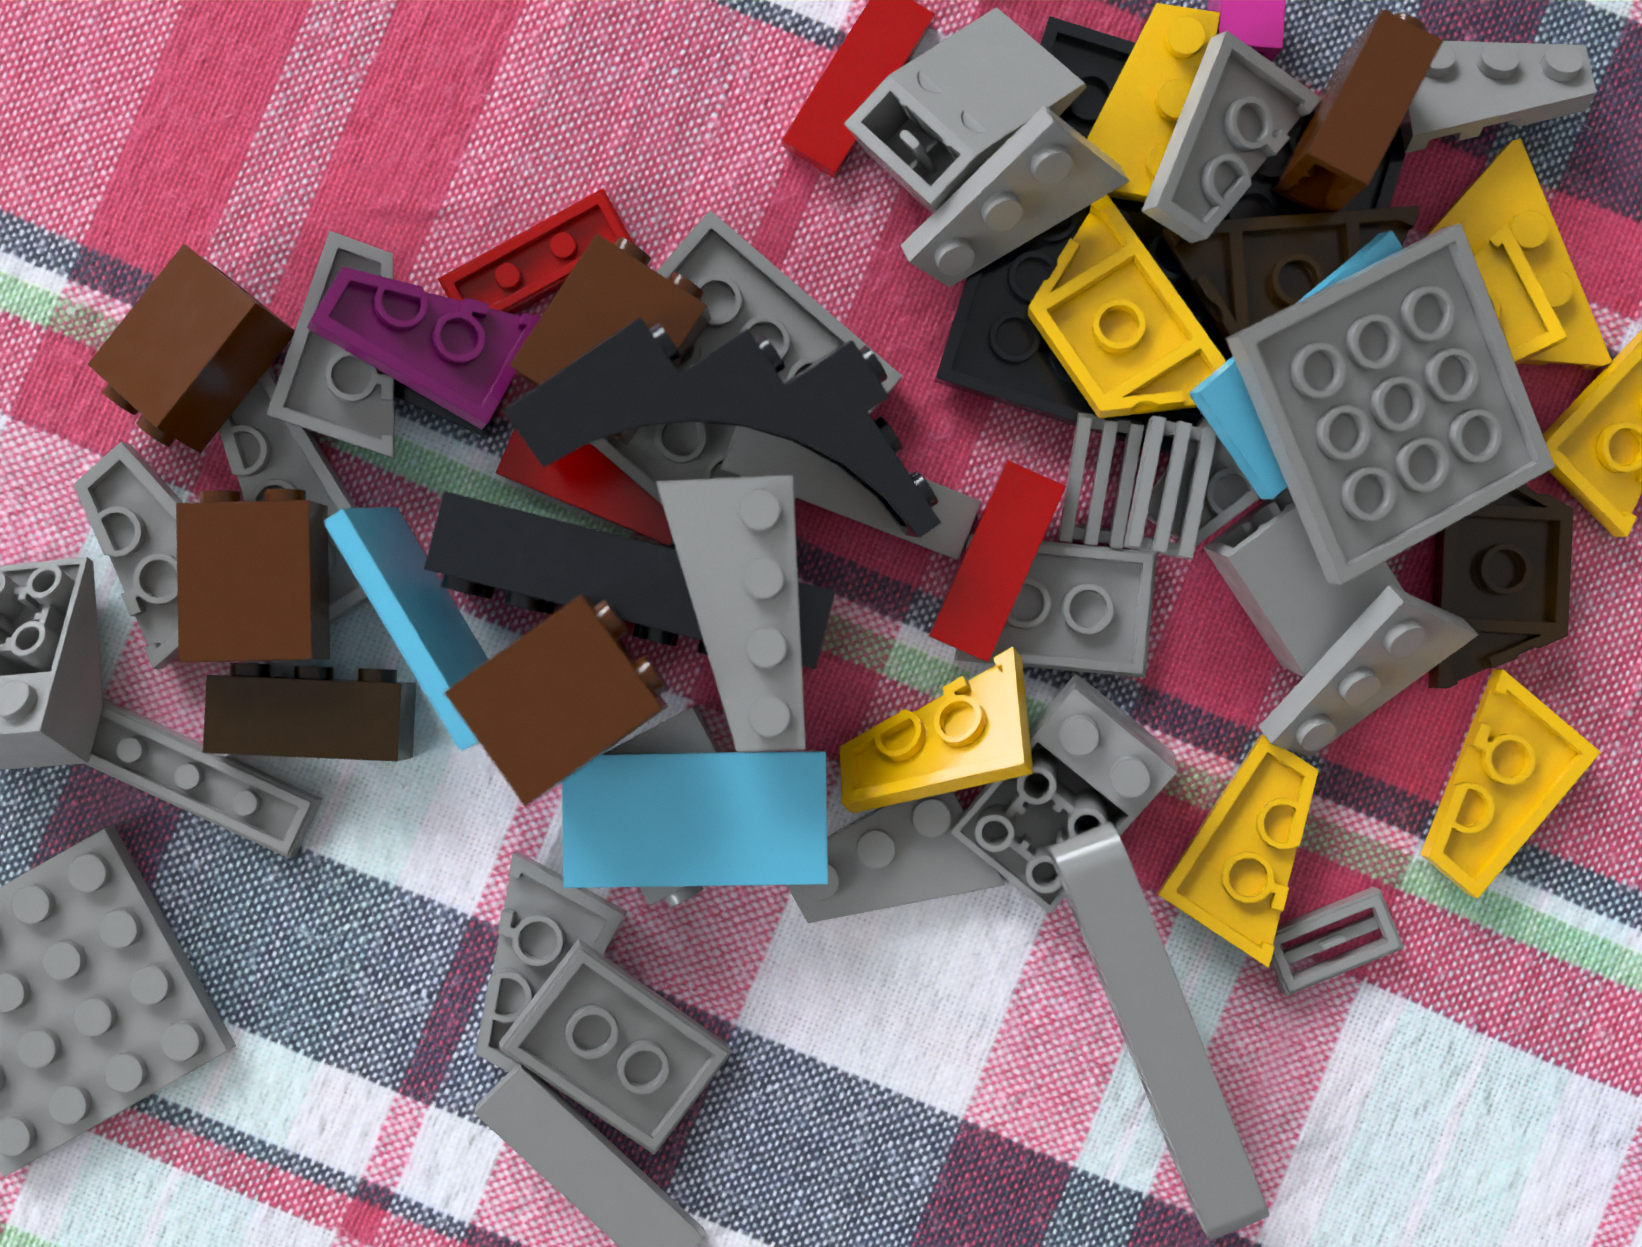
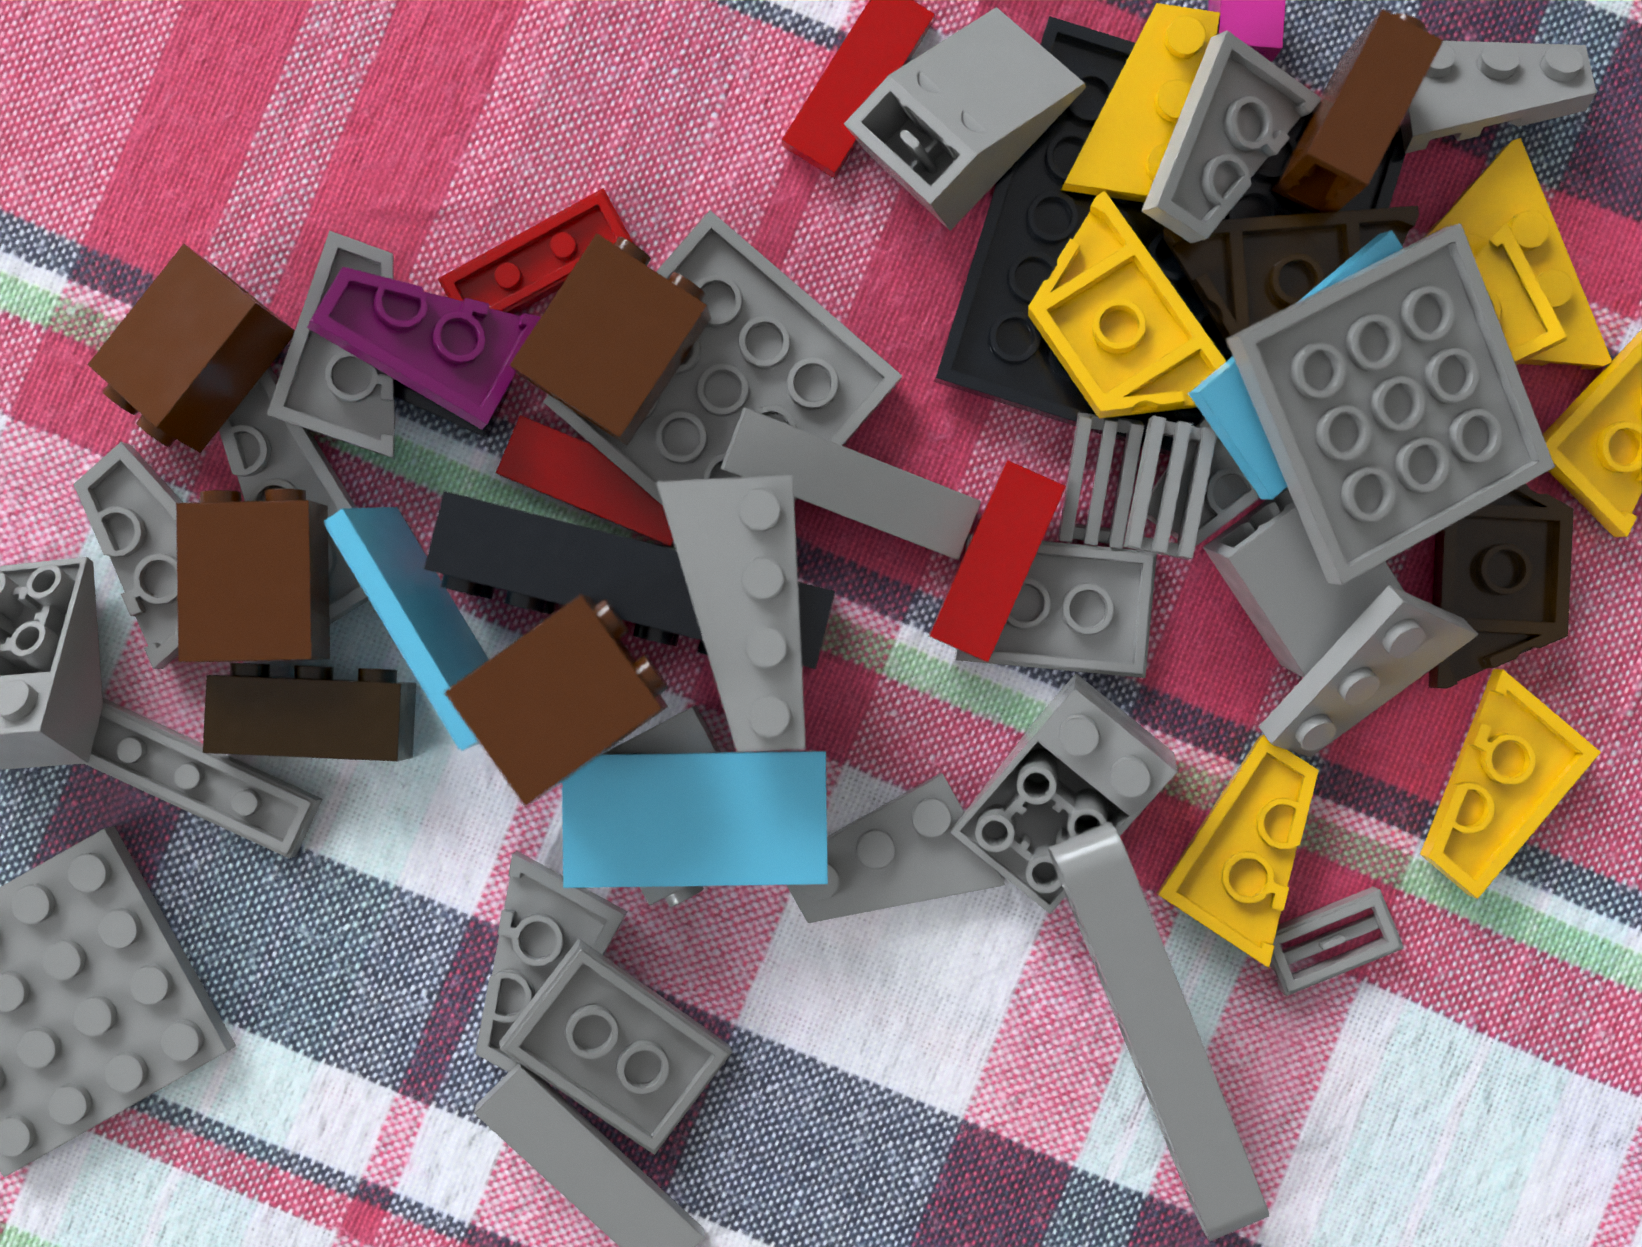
black arch [503,316,941,538] -> none
yellow wing [840,647,1033,814] -> none
light grey wing [901,105,1129,288] -> none

